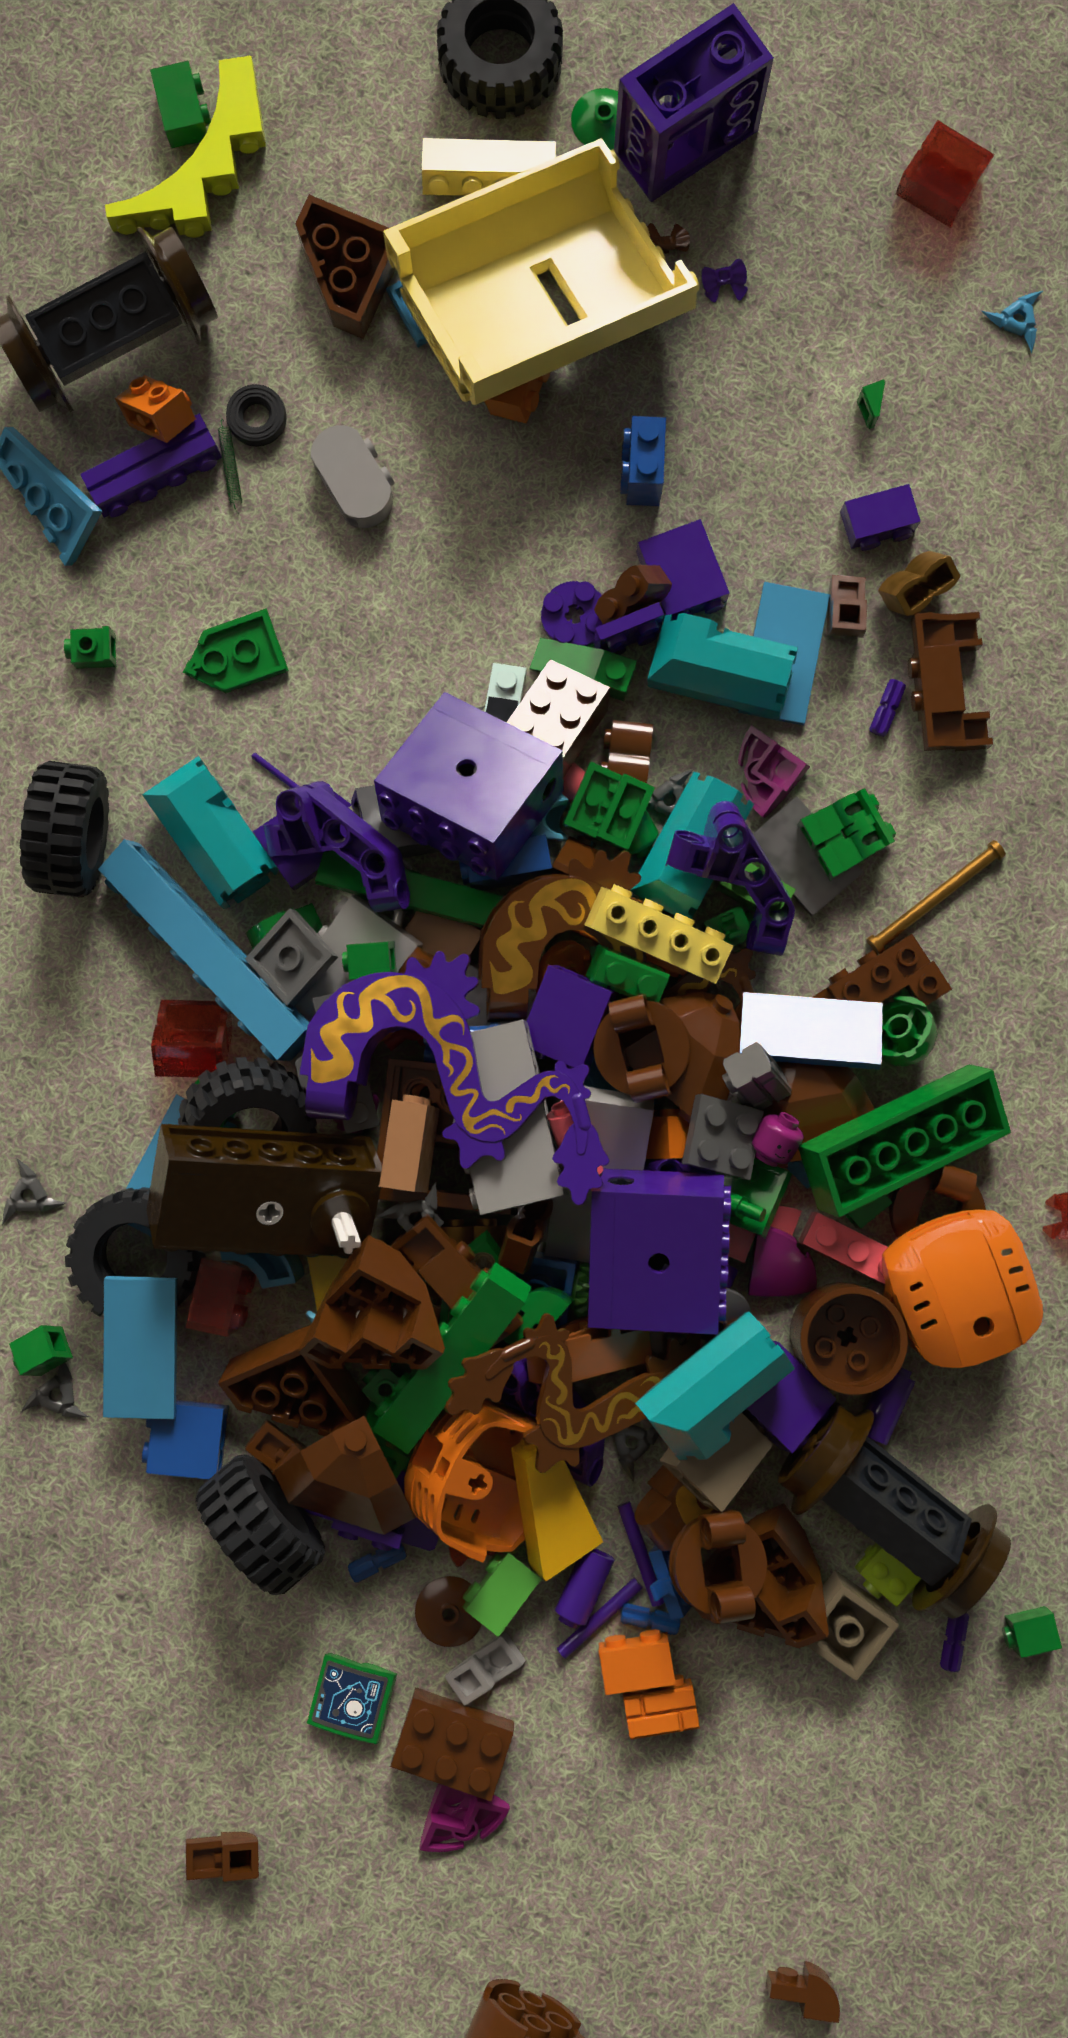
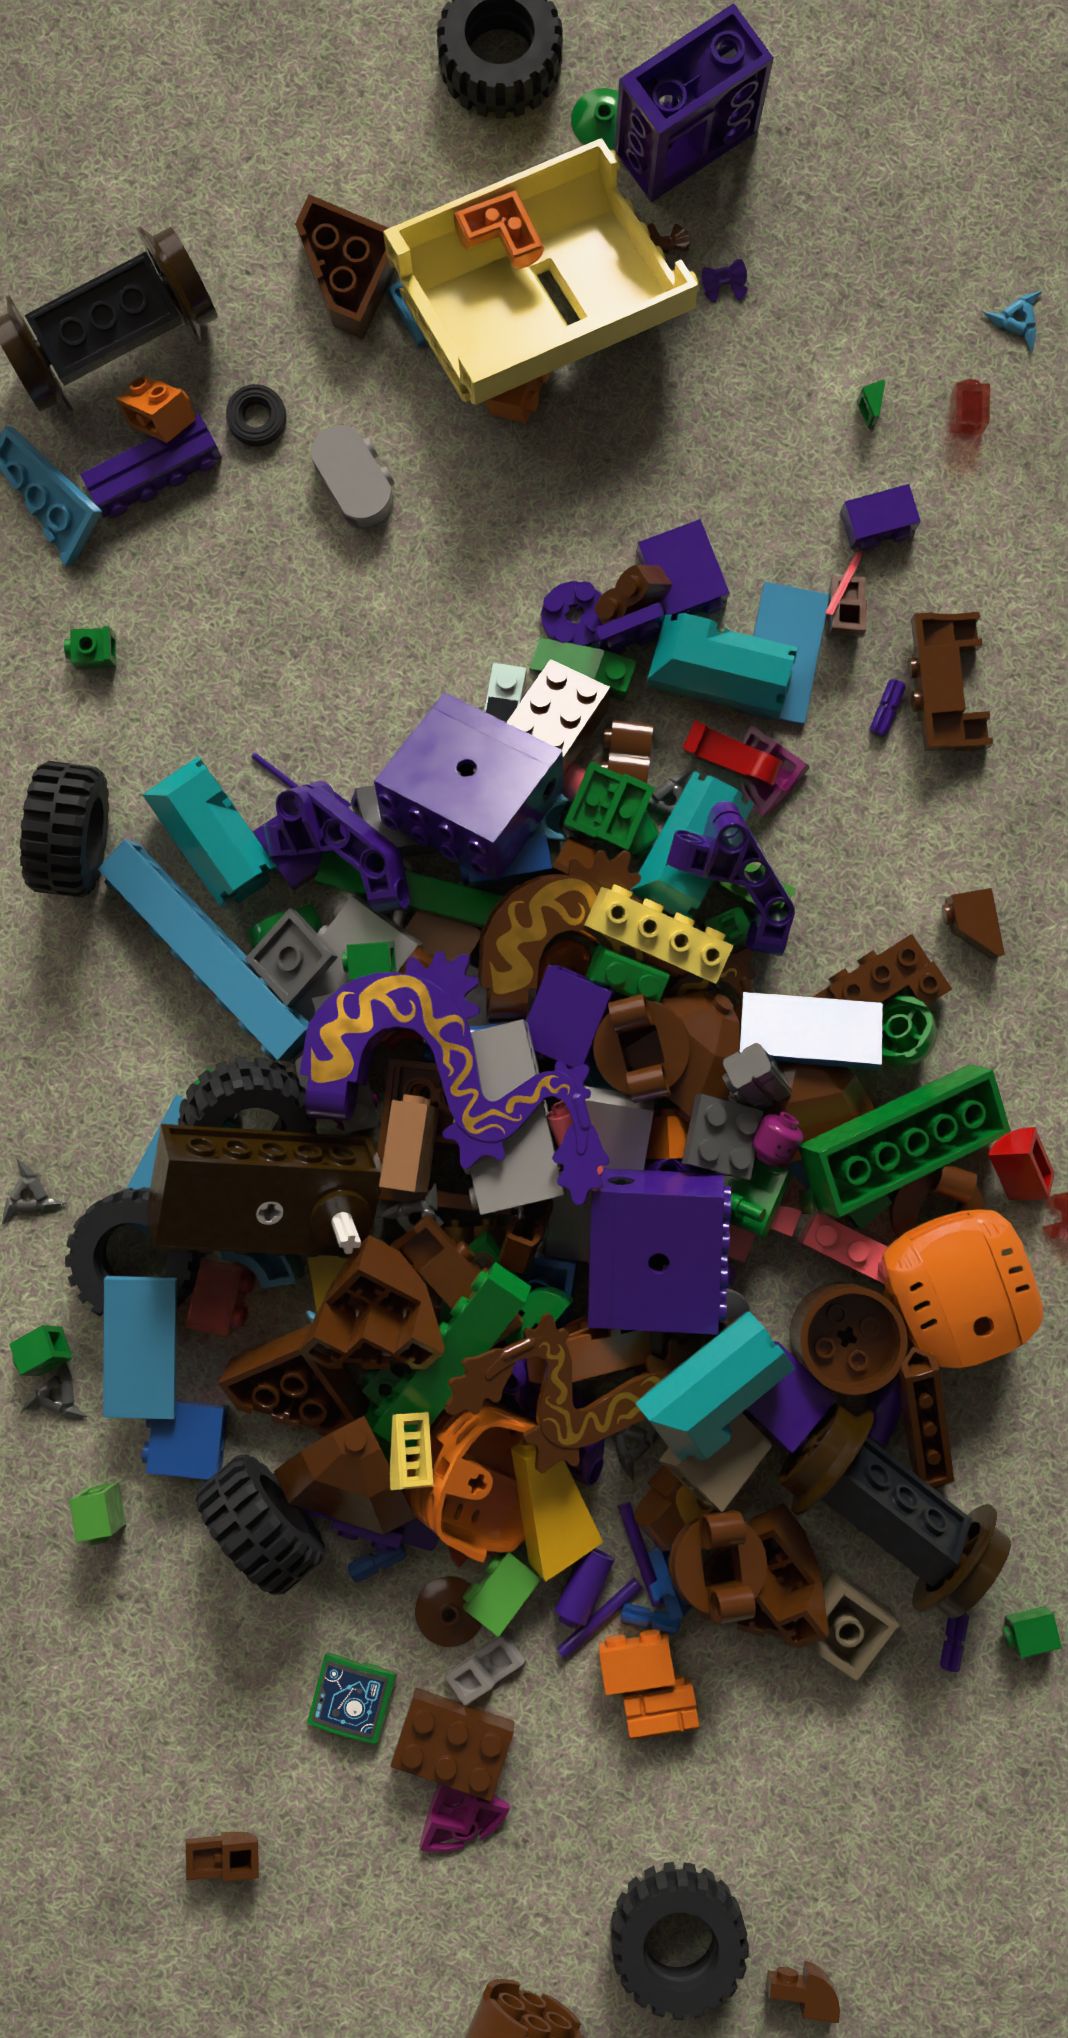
neon yellow arch [105,56,266,238] -> none
green brick [150,60,211,149] -> none
clear red piece [151,999,233,1078] -> none
green tile [183,608,289,693] -> none
green piece [218,418,242,514] -> none
reddish brown brick [245,1419,306,1475] -> none
brick [422,138,556,196] -> none
bright green gear [570,1263,590,1318] -> none
blue brick [620,416,666,506] -> none
magenta brick [748,1226,817,1297] -> none
flat silver tile [753,796,863,917] -> none
green hips [797,788,896,881] -> none
lime head [855,1543,921,1607] -> none
pearl gold bar [866,840,1006,955] -> none
pearl gold brick [878,551,960,616] -> none
clear red piece [895,120,995,228] -> none
none -> bright green brick [69,1482,126,1546]
none -> light yellow slope [390,1412,434,1490]
none -> orange brick [454,190,544,269]
none -> black tyre [610,1862,749,2020]
none -> red leg [682,720,784,787]
none -> green sticker [798,1190,815,1215]
none -> coral piece [825,551,864,616]
none -> reddish brown brick [898,1347,955,1489]
none -> reddish brown slope [942,888,1005,959]
none -> clear red brick [949,379,990,434]
none -> red brick [988,1127,1055,1200]

